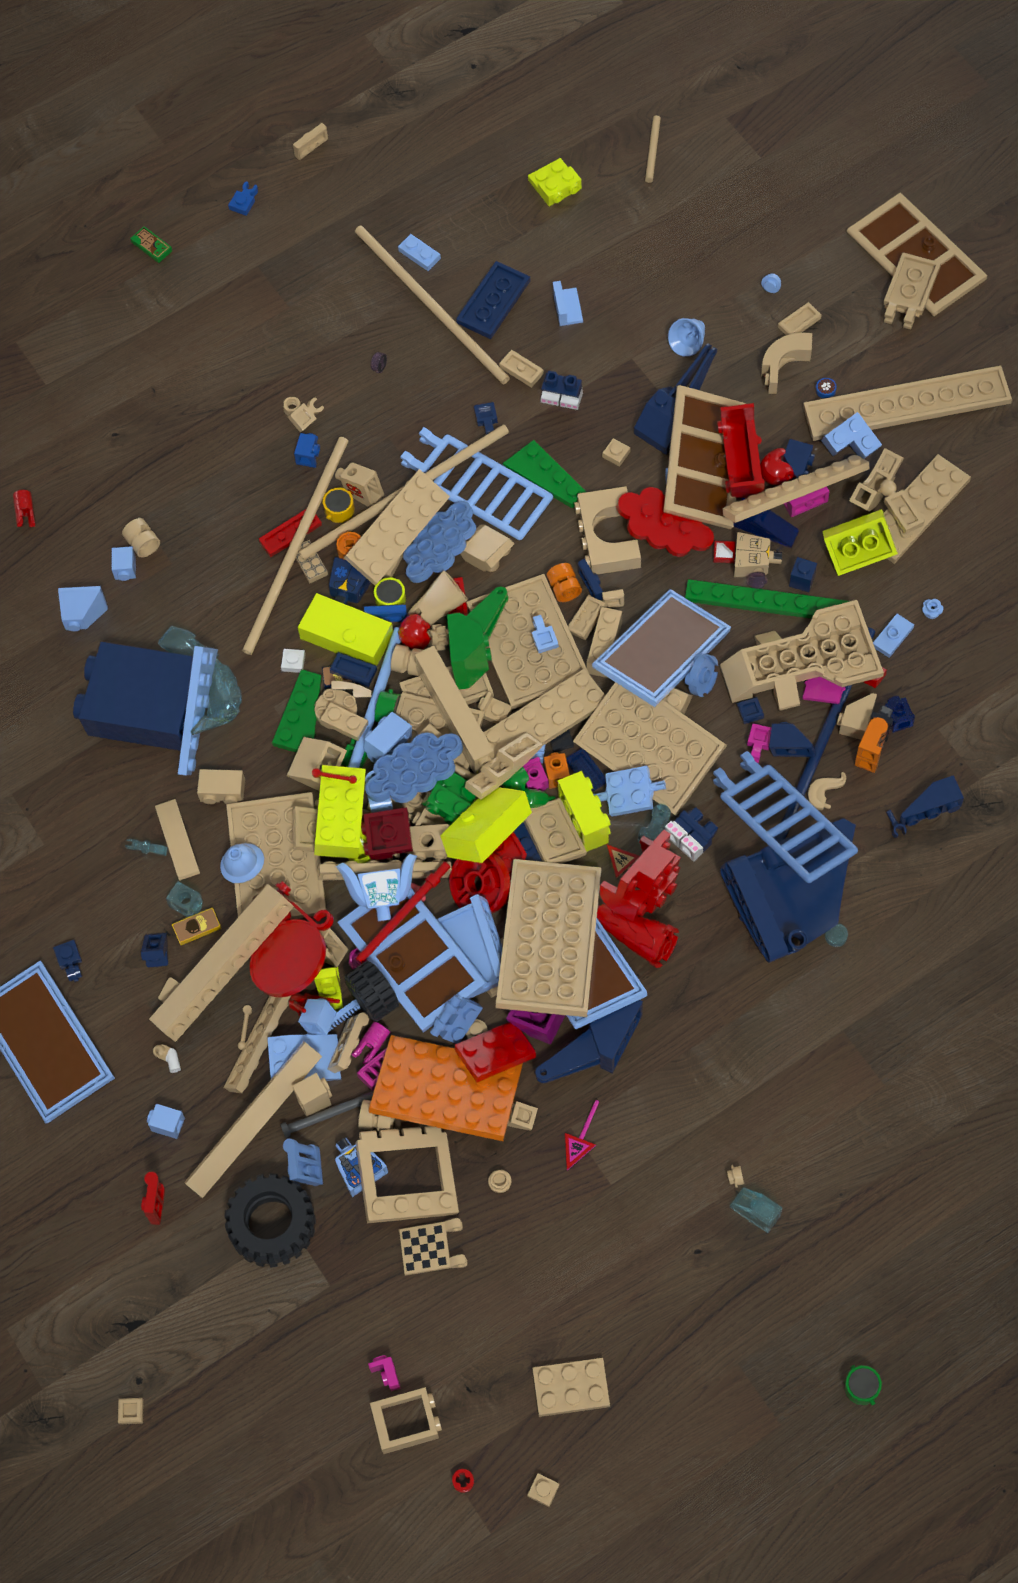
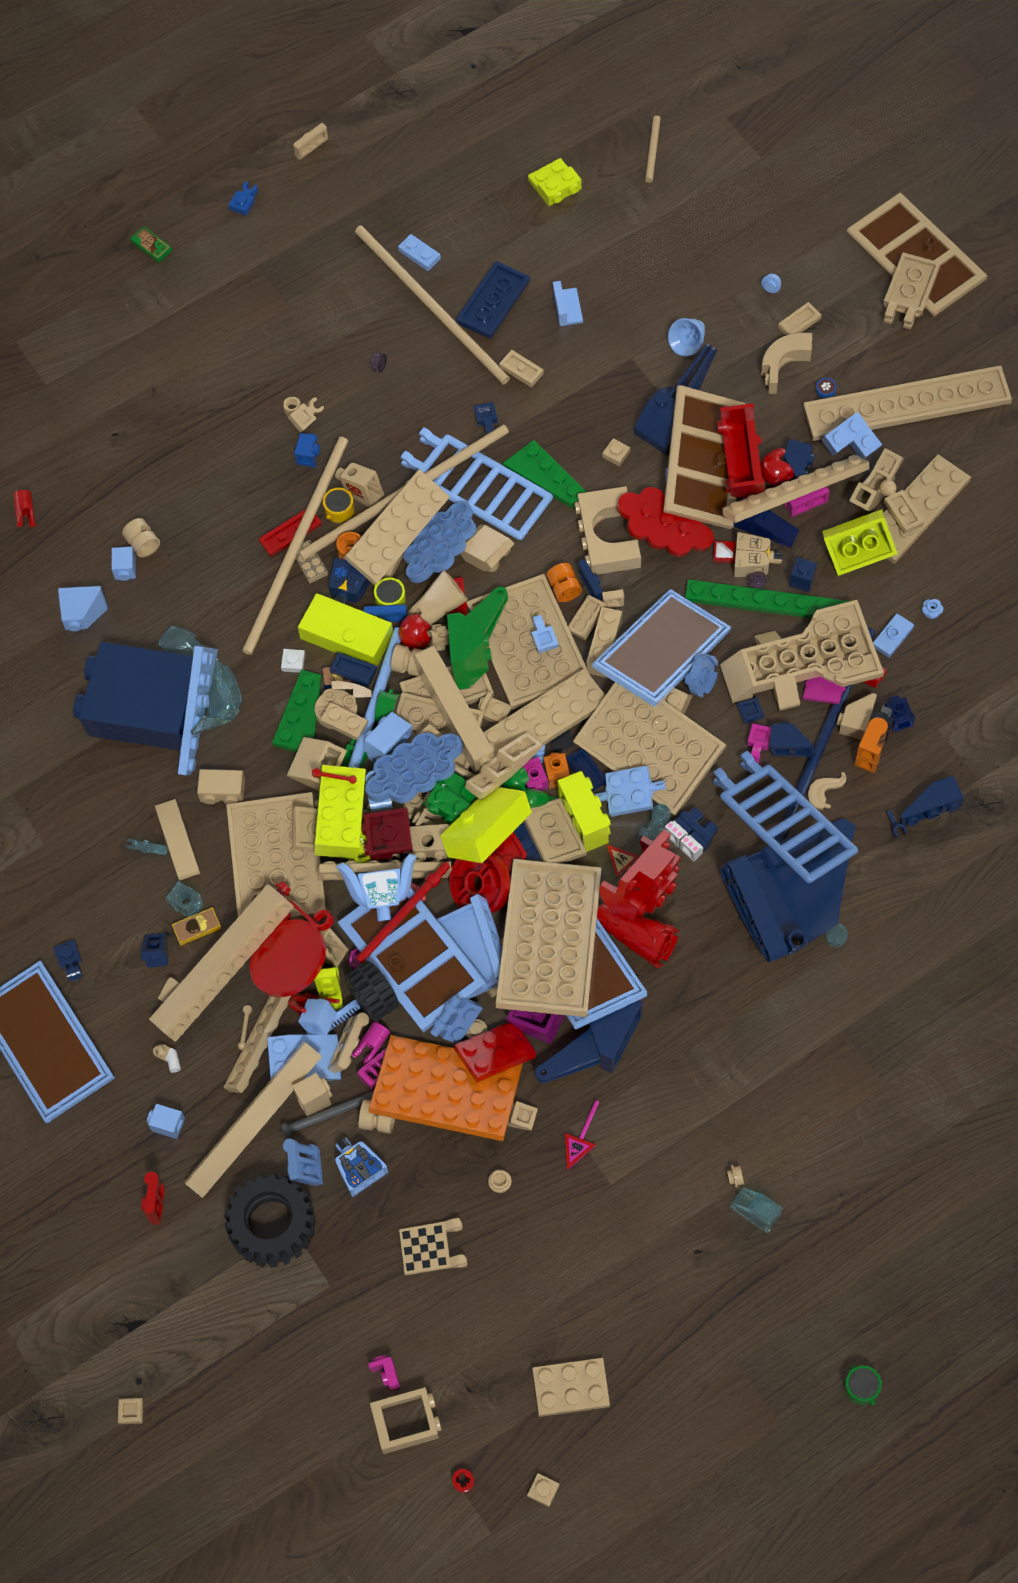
light blue hat [220,843,264,883] -> none
tan hinge [356,1126,459,1223] -> none
dark blue hips [541,371,583,410] -> none

